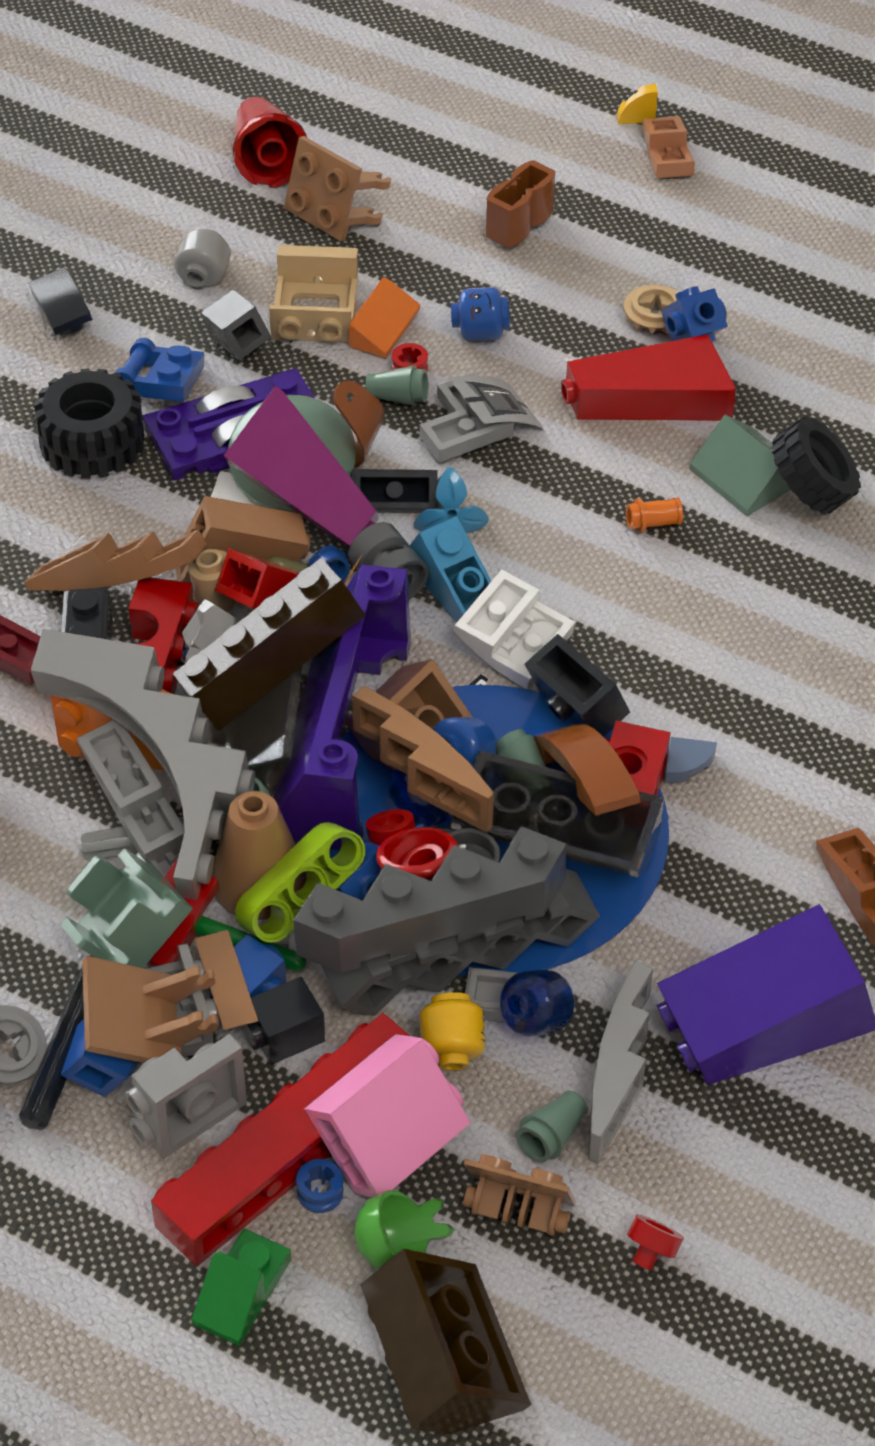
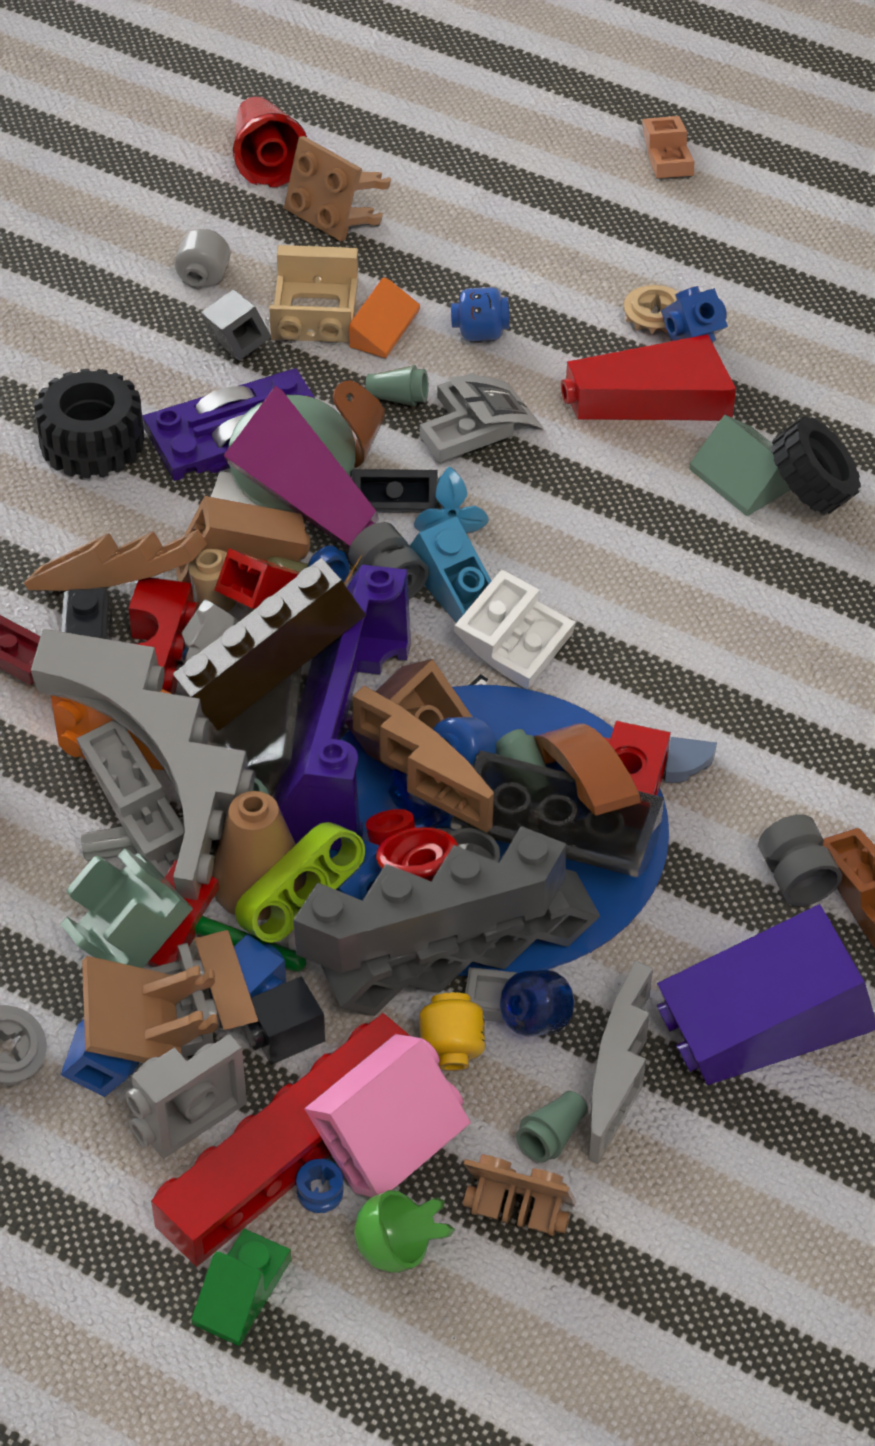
black axle [19,955,93,1130] -> none
black slope [28,268,93,335] -> none
blue plate [115,338,204,402] -> none
dark brown slope [360,1248,531,1434] -> none
red bush [391,343,428,373] -> none
dark orange brick [486,160,556,248] -> none
black brick [524,634,630,737] -> none
yellow tile [617,84,658,124] -> none
orange pin [626,498,683,533] -> none
red tile [627,1214,684,1270] -> none
none -> dark grey wheel [758,814,842,906]

